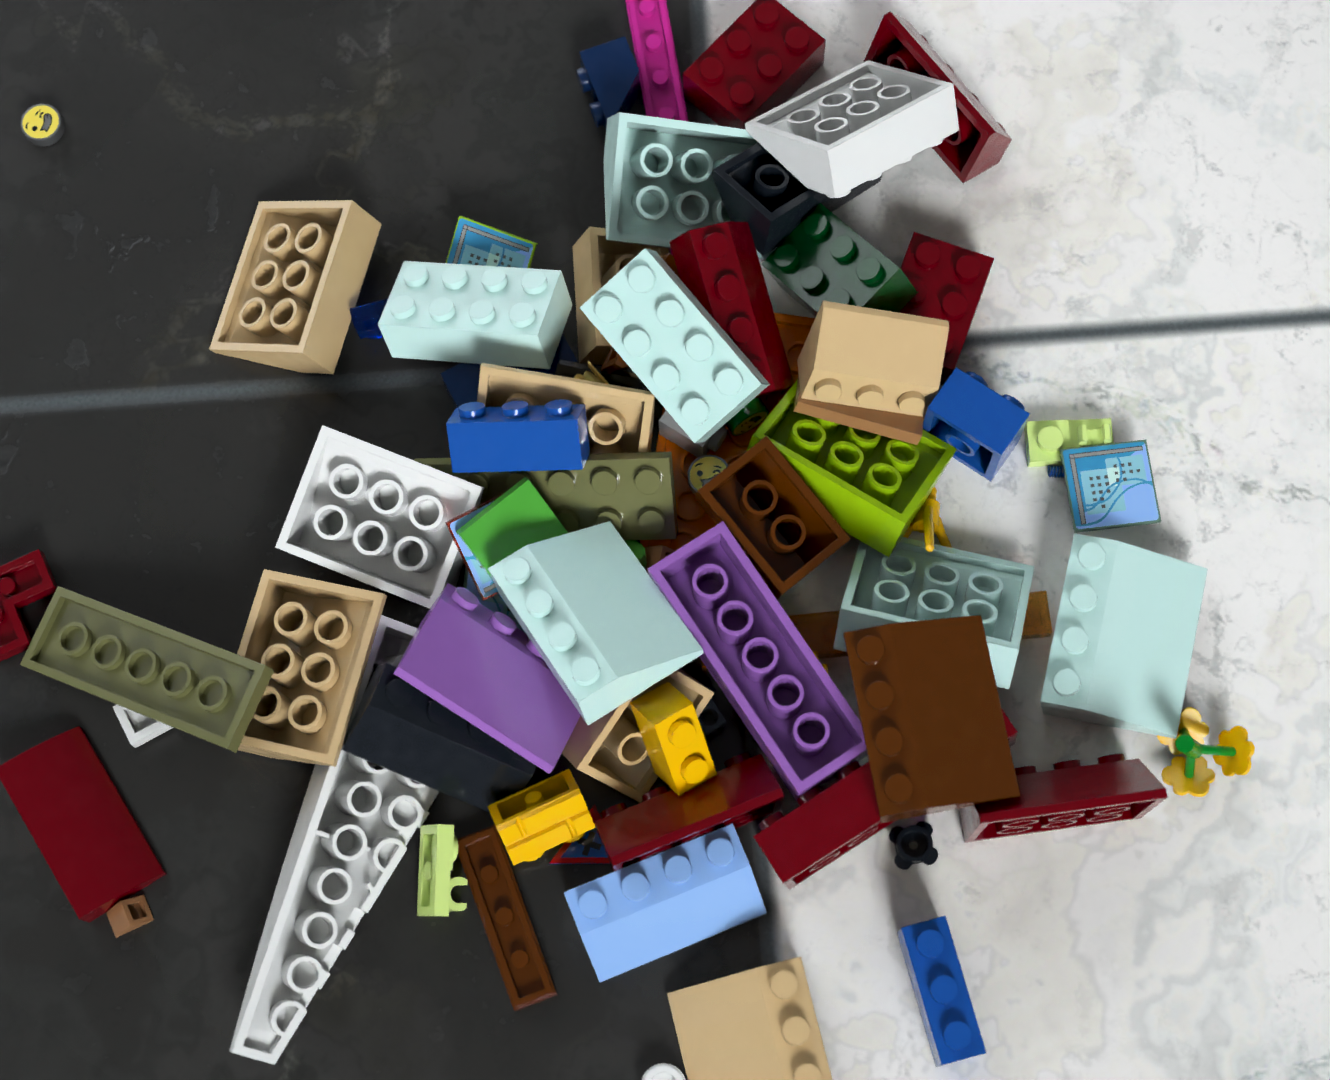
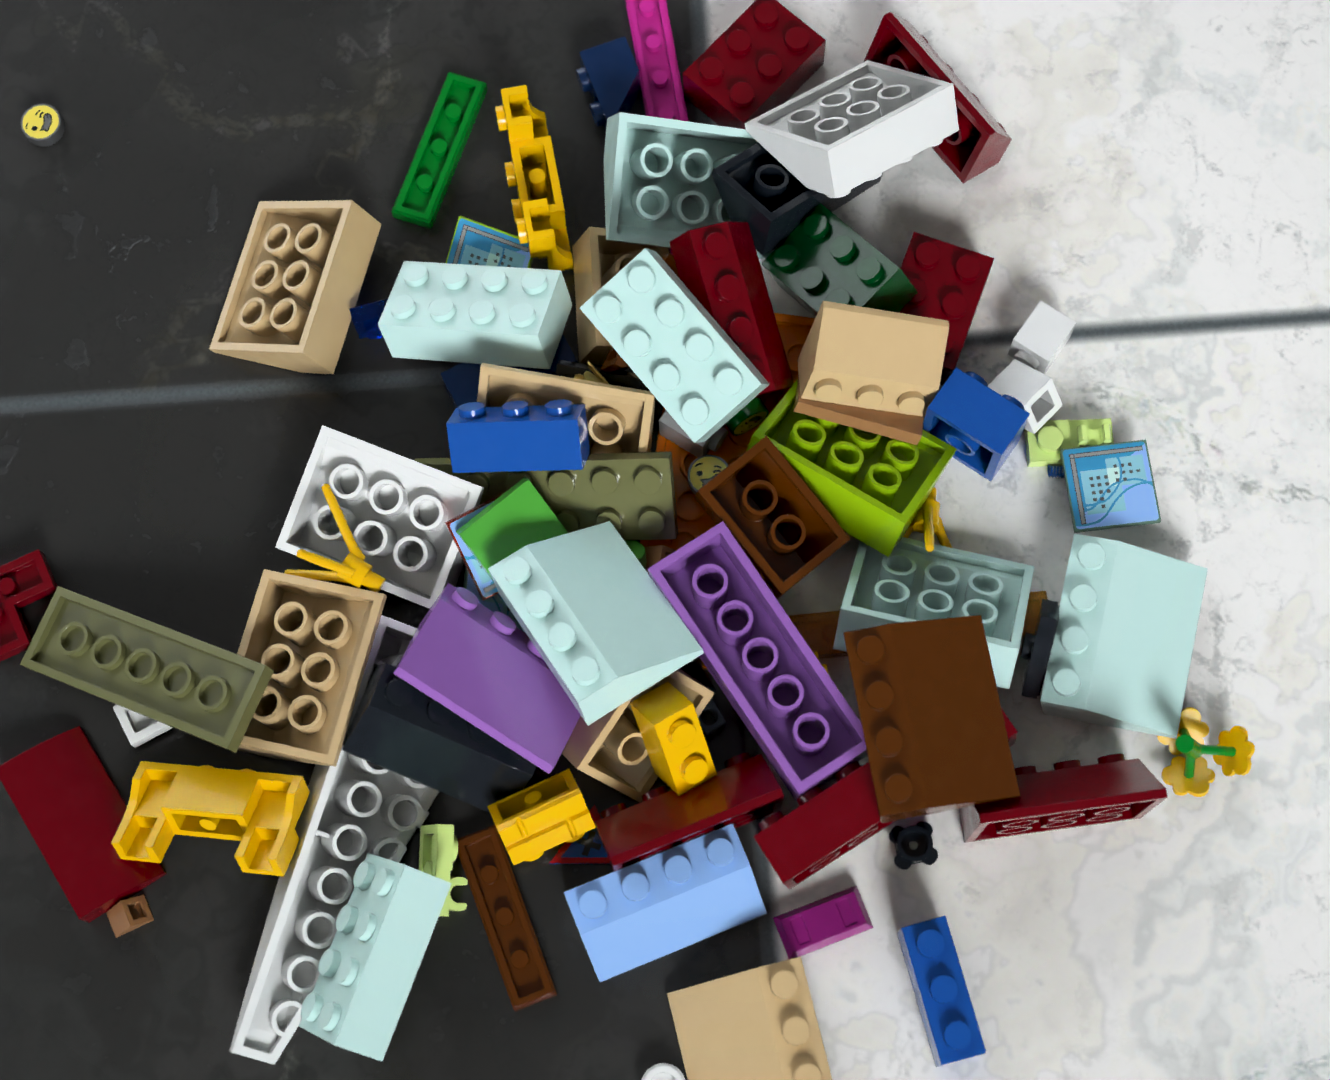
none -> yellow bracket [111,761,310,877]
none -> yellow plant [284,484,386,592]
none -> light aqua brick [299,853,452,1061]
none -> green tile [391,72,488,229]
none -> yellow bracket [495,85,573,270]
none -> magenta tile [773,885,873,959]
none -> white brick [988,359,1063,434]
none -> white brick [1007,300,1076,374]
none -> black plate [1020,599,1060,699]

